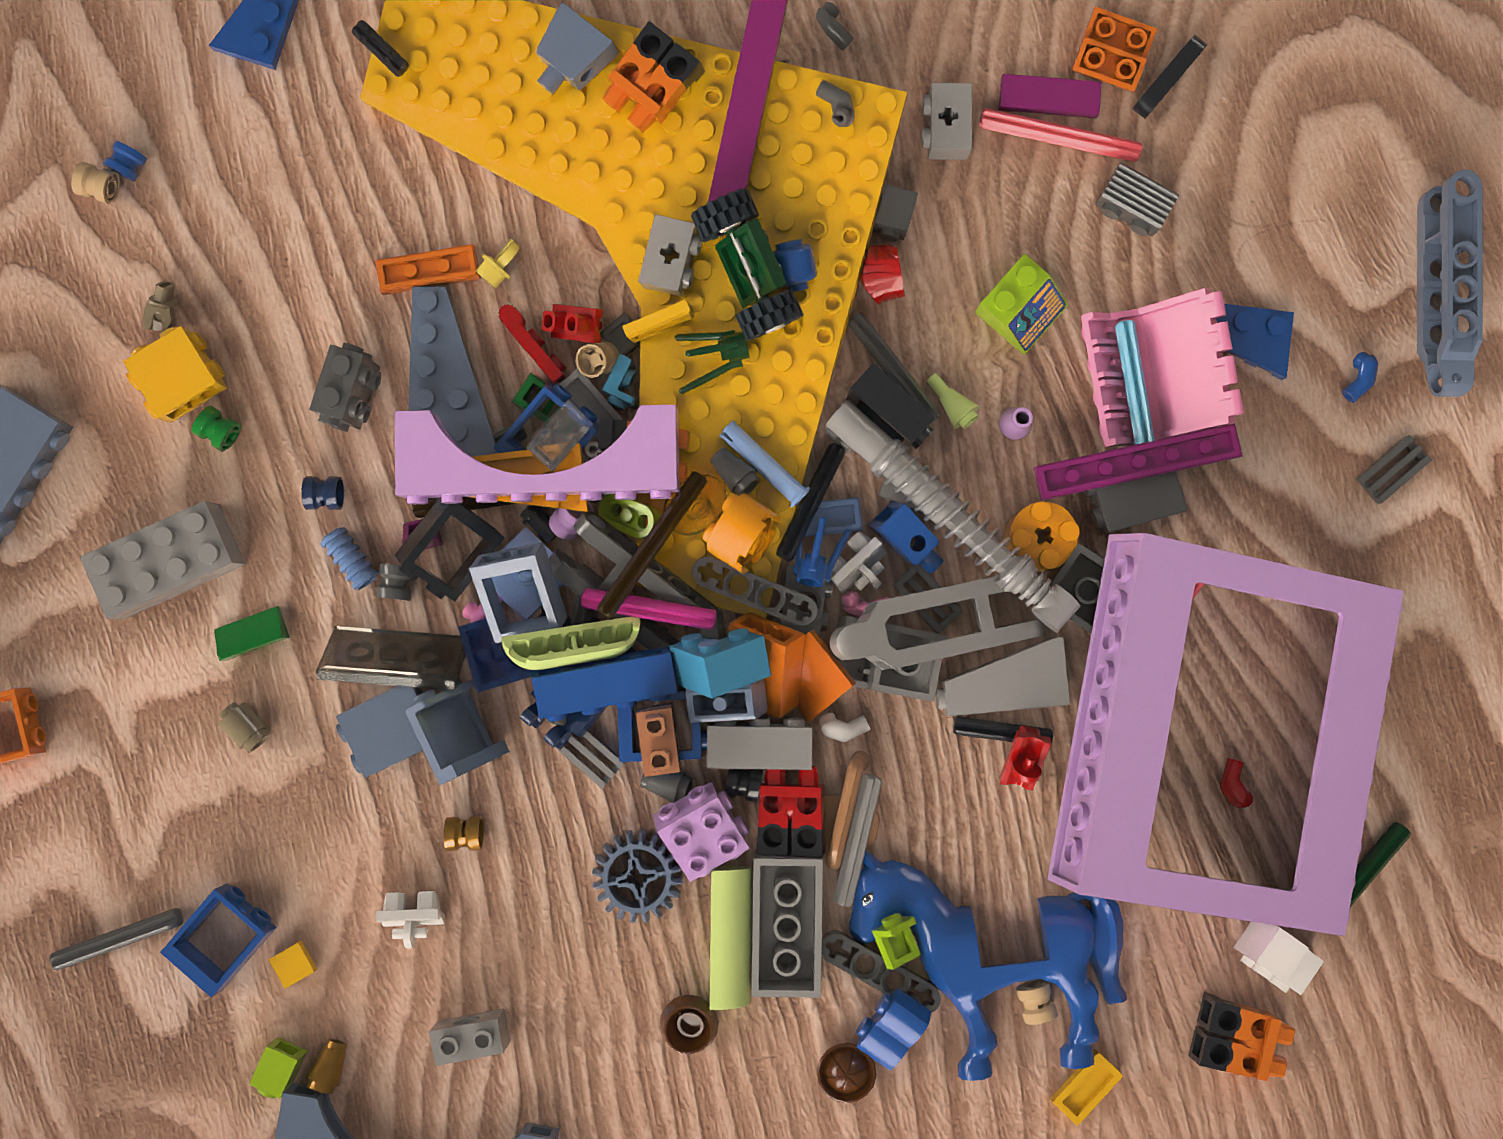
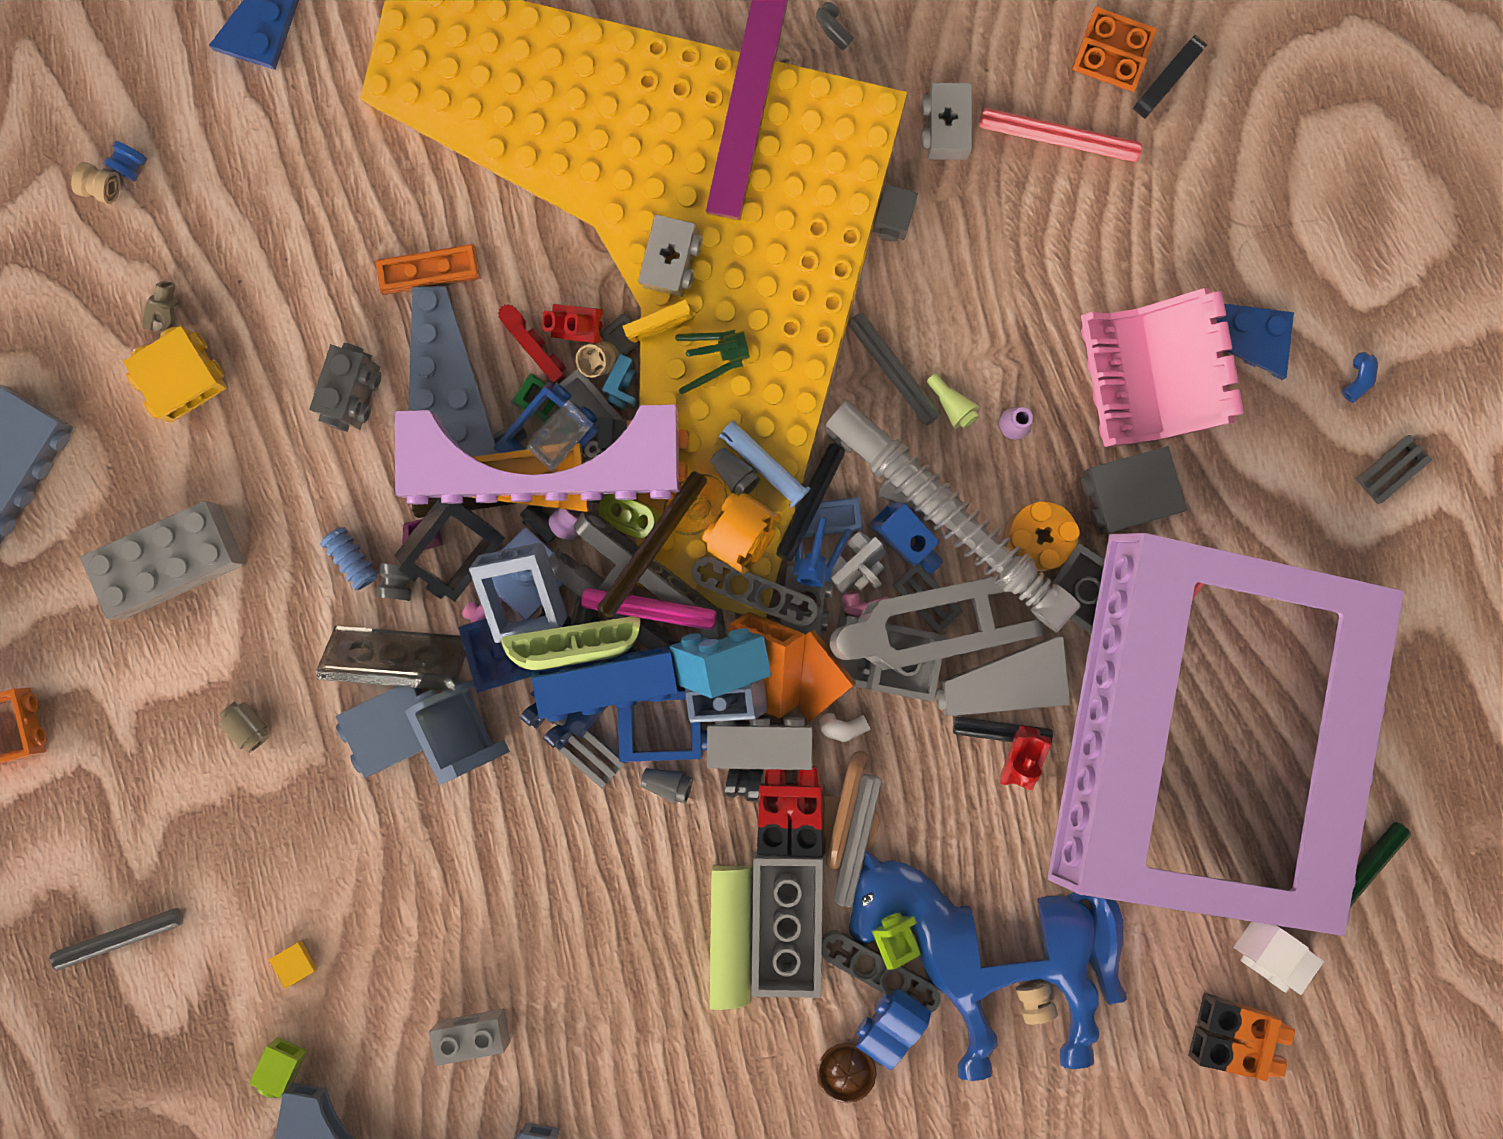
blue window [160,883,277,998] -> none
green wheel [191,406,241,452] -> none
green slope [214,606,290,661] -> none
dark blue wheel [301,476,344,510] -> none
pearl gold cone [307,1038,347,1094] -> none
black axle [352,20,409,77] -> none
white hips [376,891,445,949] -> none
pearl gold wheel [444,816,484,851] -> none
light yellow piece [476,238,520,289] -> none
sand blue torso [536,2,619,95] -> none
sand blue gear [592,829,684,923] -> none
orange hips [602,21,705,133] -> none
nougat hips [636,703,681,777] -> none
lavender brick [653,782,750,882] -> none
reddish brown hat [659,995,719,1054] -> none
plate [691,188,804,341] -> none
blue head [773,239,818,292] -> none
dark grey arm [816,80,855,127] -> none
black window [846,363,935,449] -> none
red hair [860,245,905,304] -> none
lime slope [974,253,1068,355] -> none
magenta tile [999,74,1102,118] -> none
magenta tile [1033,423,1243,501] -> none
yellow tile [1050,1049,1123,1126] -> none
dark grey brick [1095,162,1179,237] -> none
medium azure axle [1115,320,1155,445] -> none
red arm [1220,758,1253,808] -> none
sand blue piece [1417,170,1483,397] -> none

